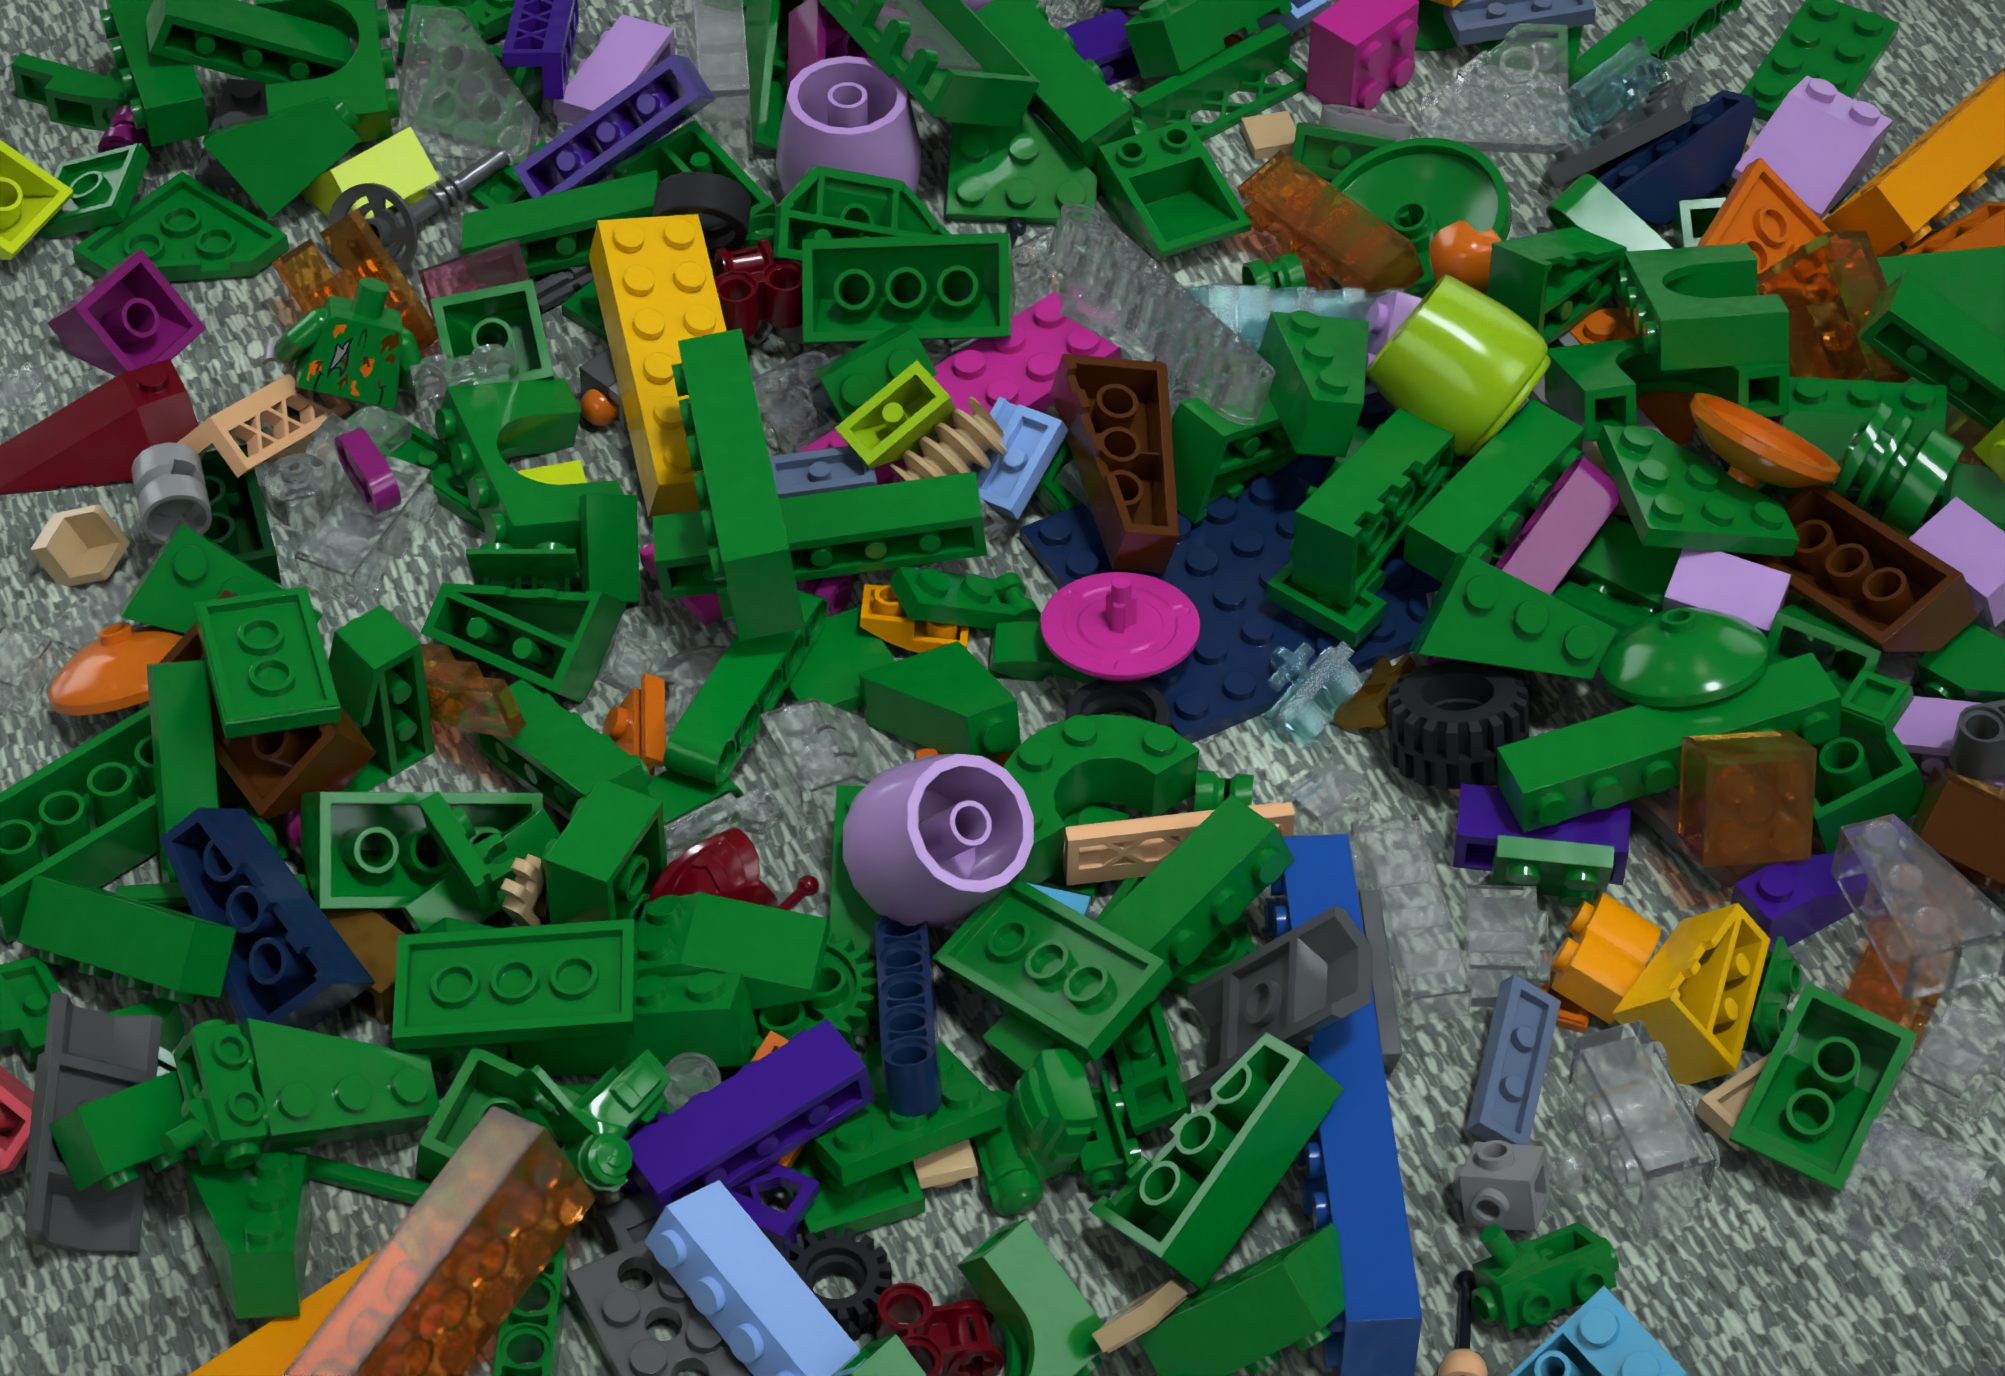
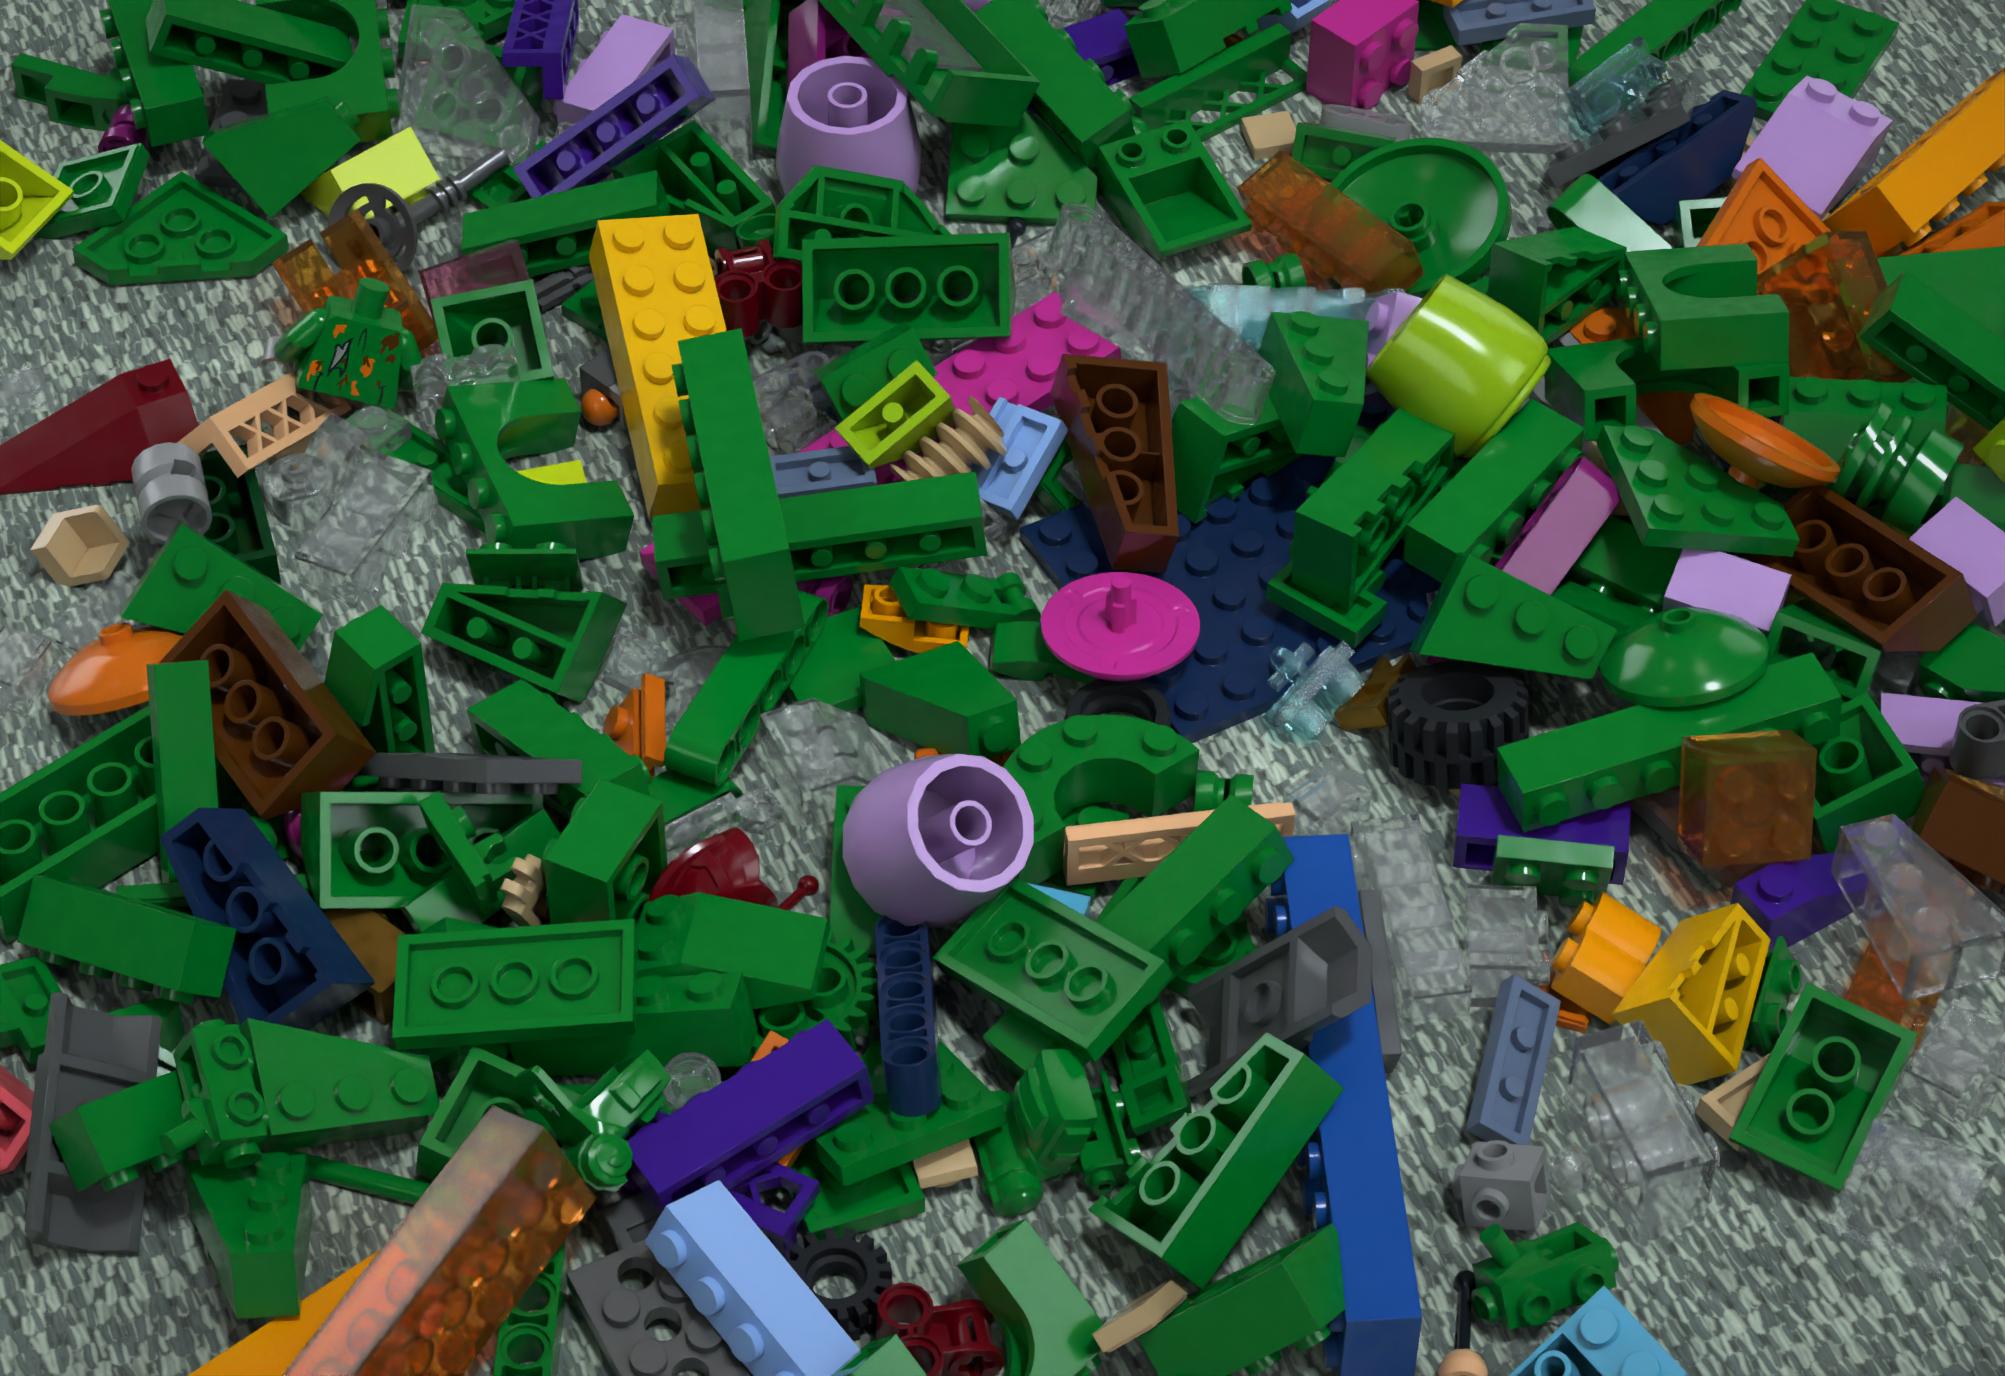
magenta slope [47,248,206,376] -> none
green tile [194,587,341,739] -> none
magenta beam [335,428,401,515] -> none
clear orange slope [421,644,526,738] -> none
green tile [579,494,640,603] -> none
black tyre [652,172,751,254] -> none
orange hair [1428,221,1502,294] -> none
green tile [1840,668,1914,739] -> none
none -> dark grey plate [356,753,582,795]
none -> tan tile [1408,45,1462,105]

